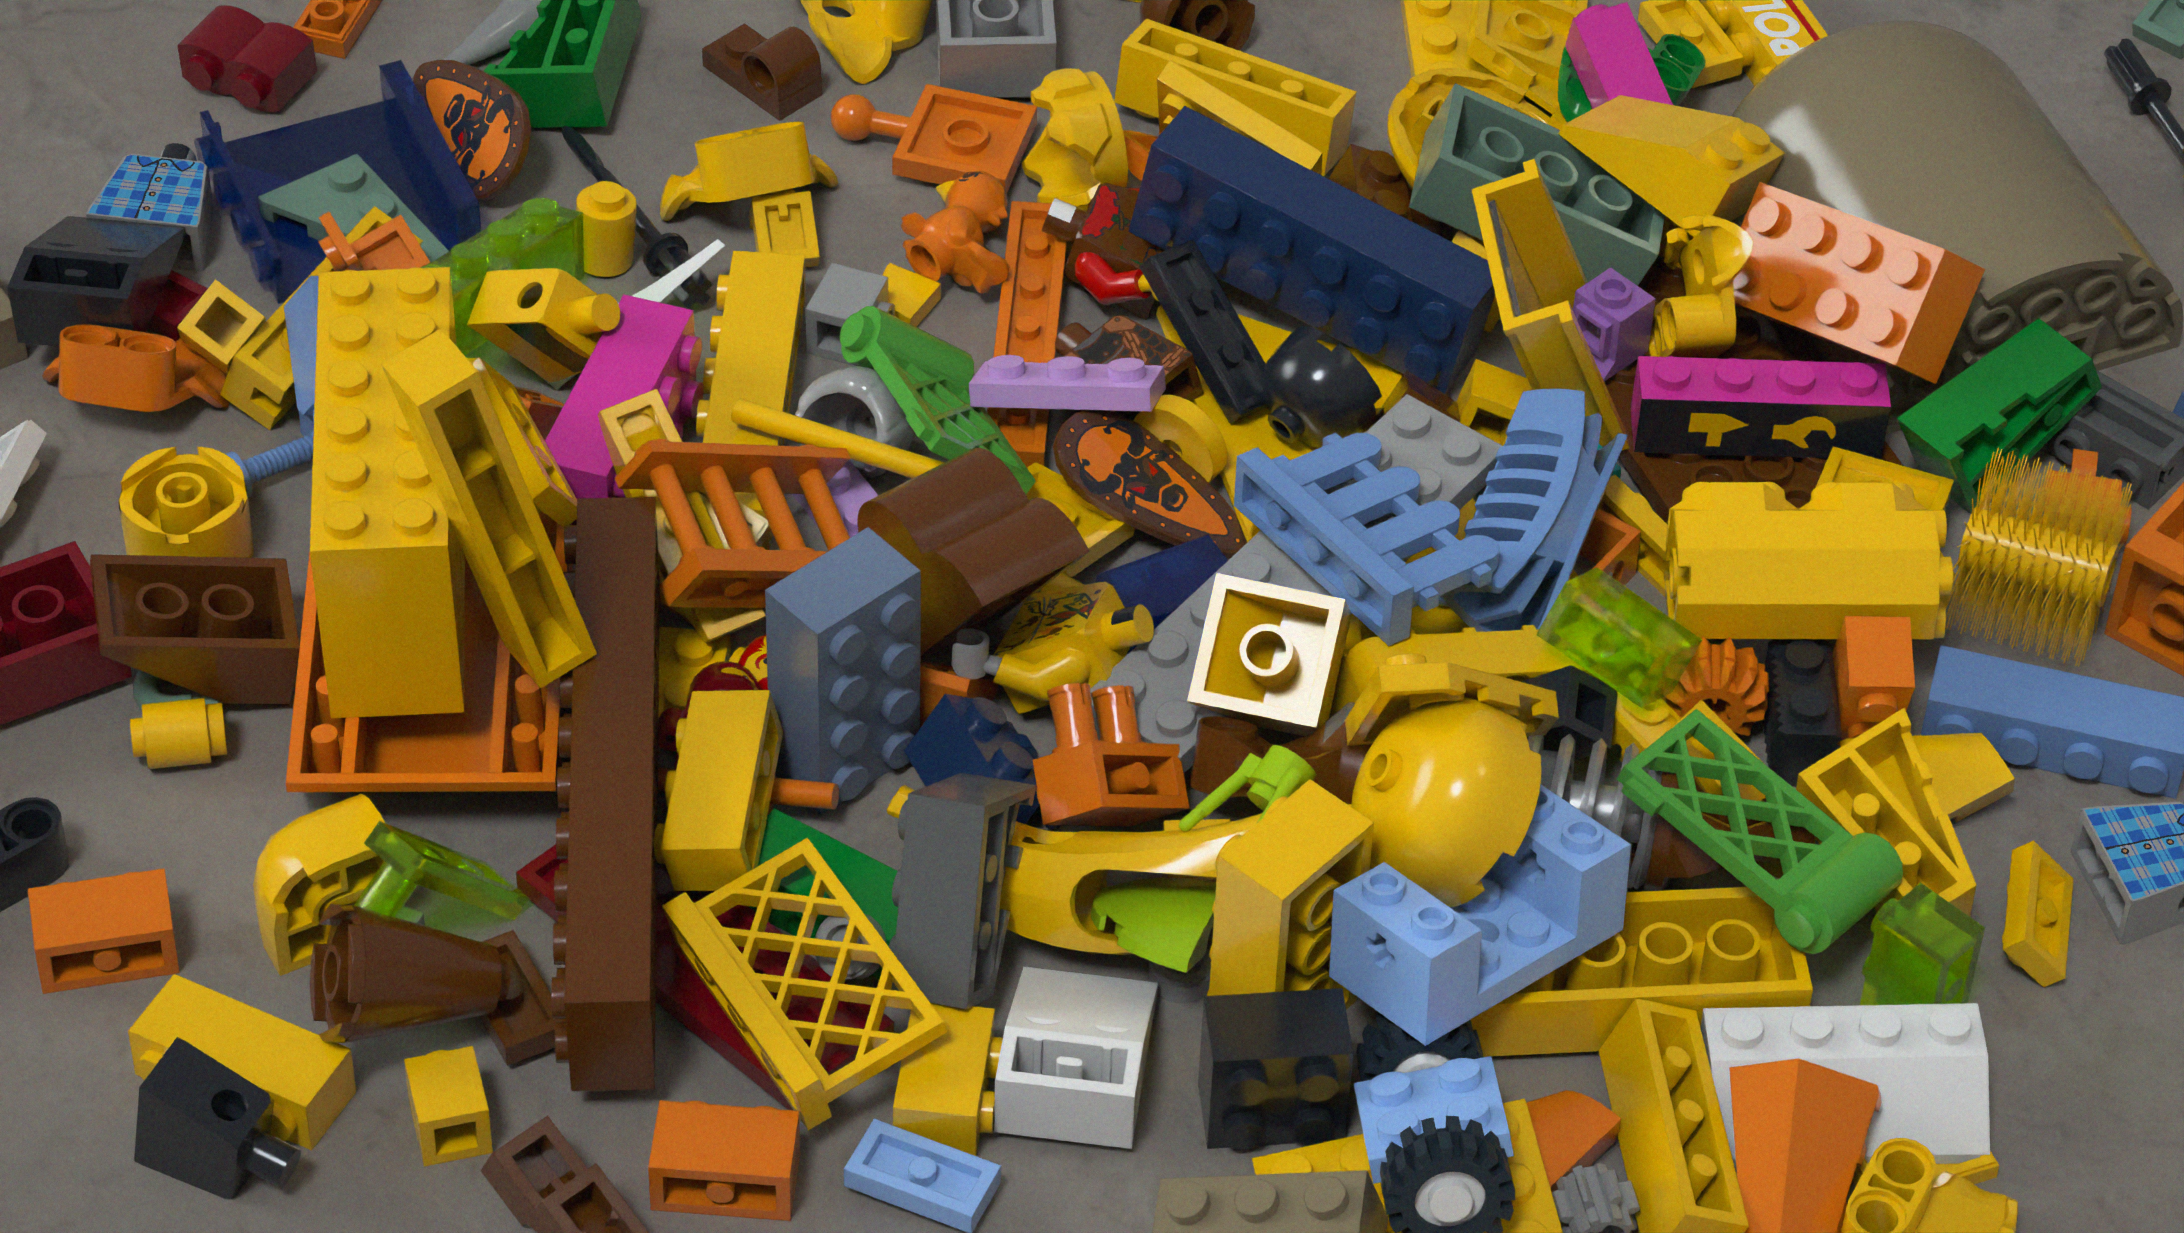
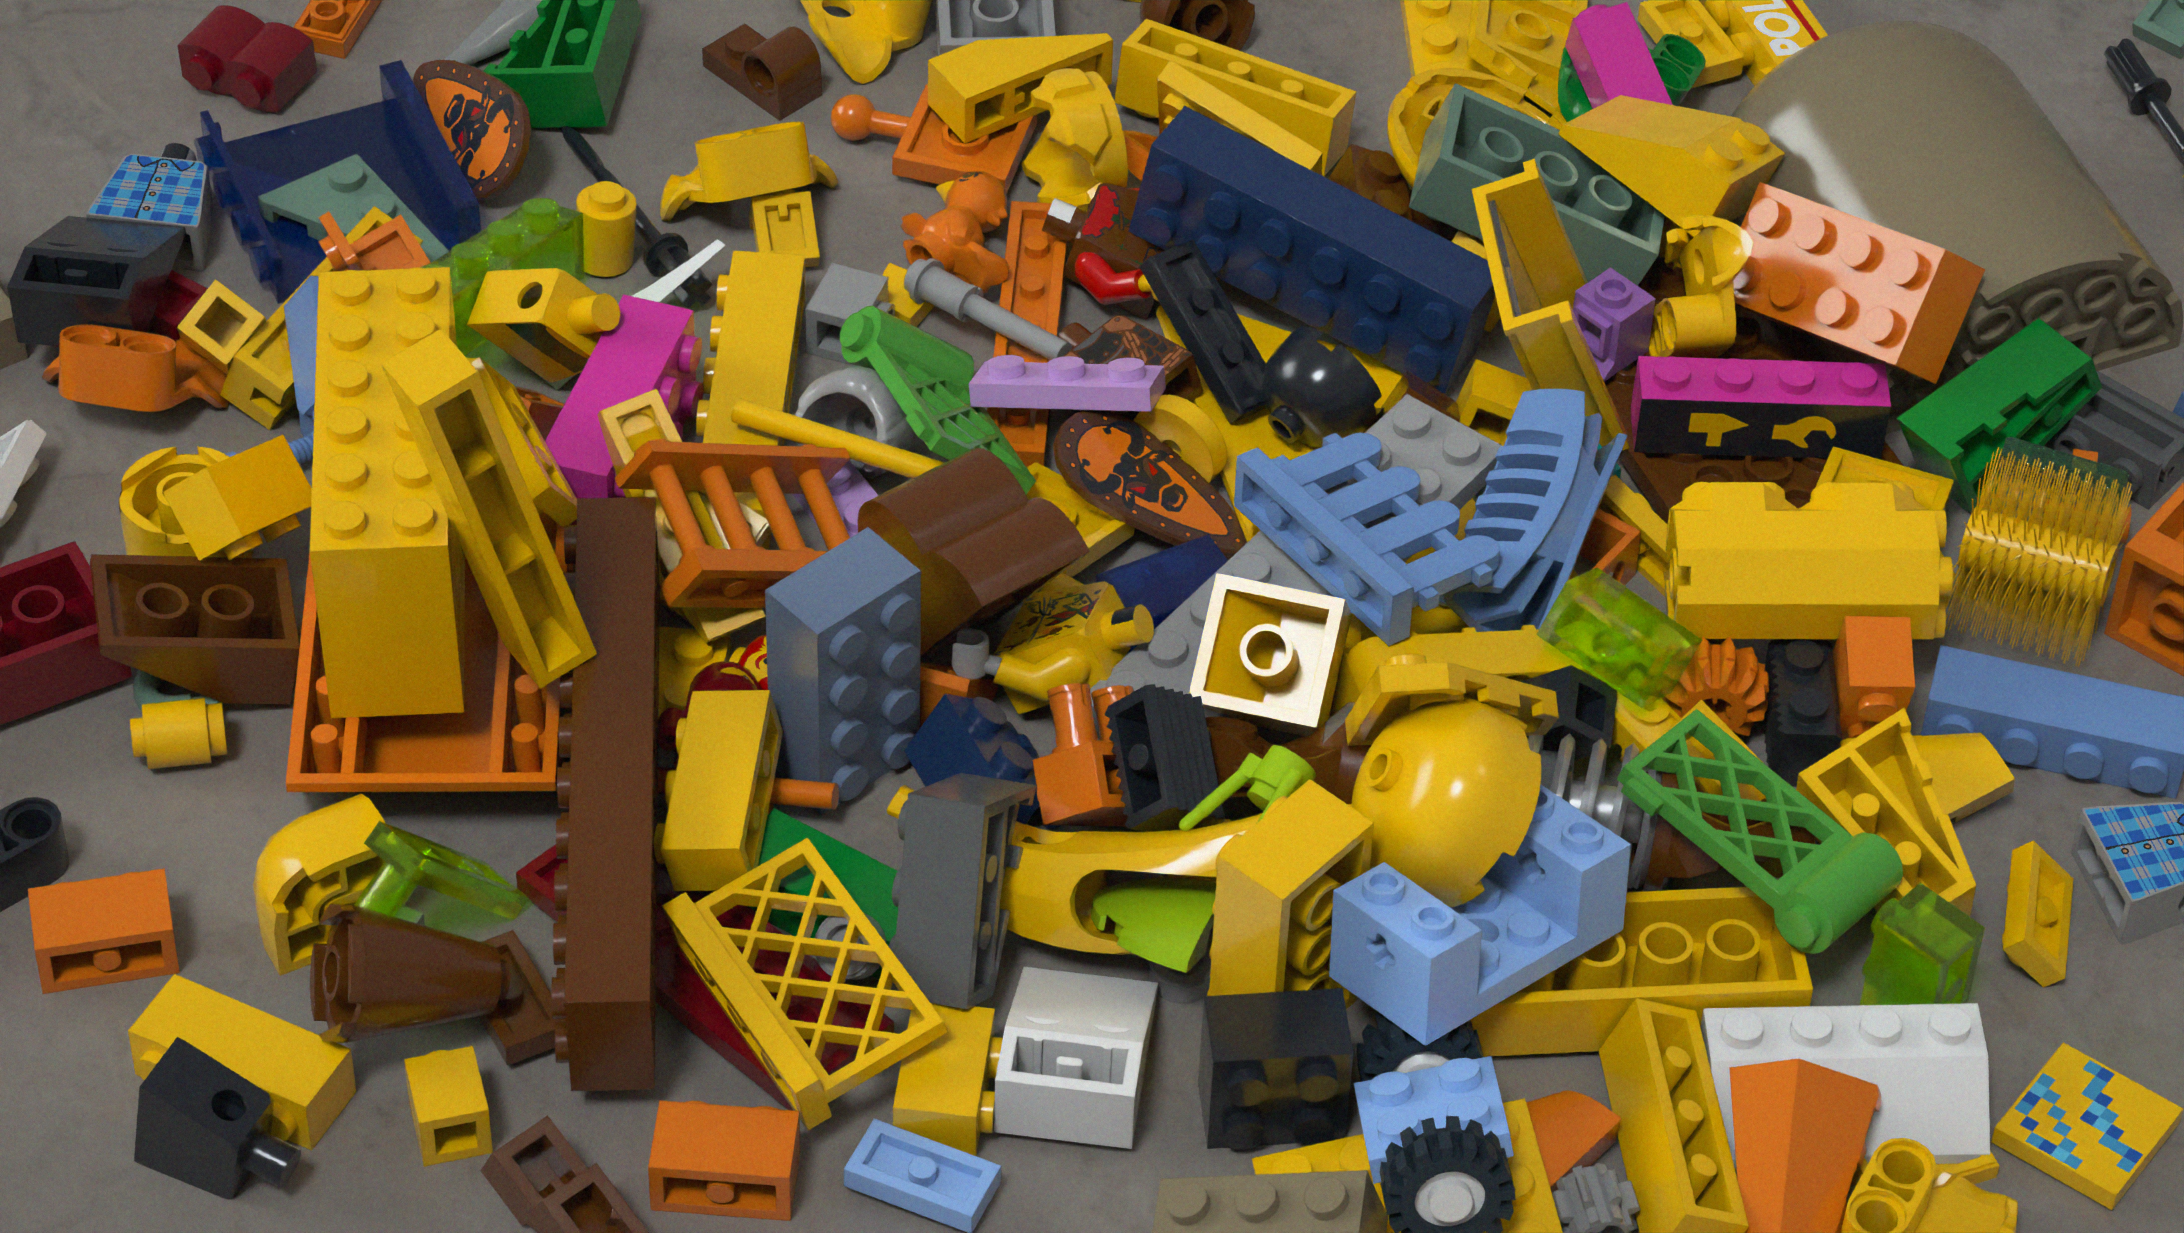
none -> yellow brick [163,435,312,561]
none -> light grey pin [904,258,1072,360]
none -> yellow slope [928,33,1113,143]
none -> black brick [1104,684,1225,832]
none -> tile [1991,1042,2184,1210]
none -> clear green tile [1997,437,2129,519]

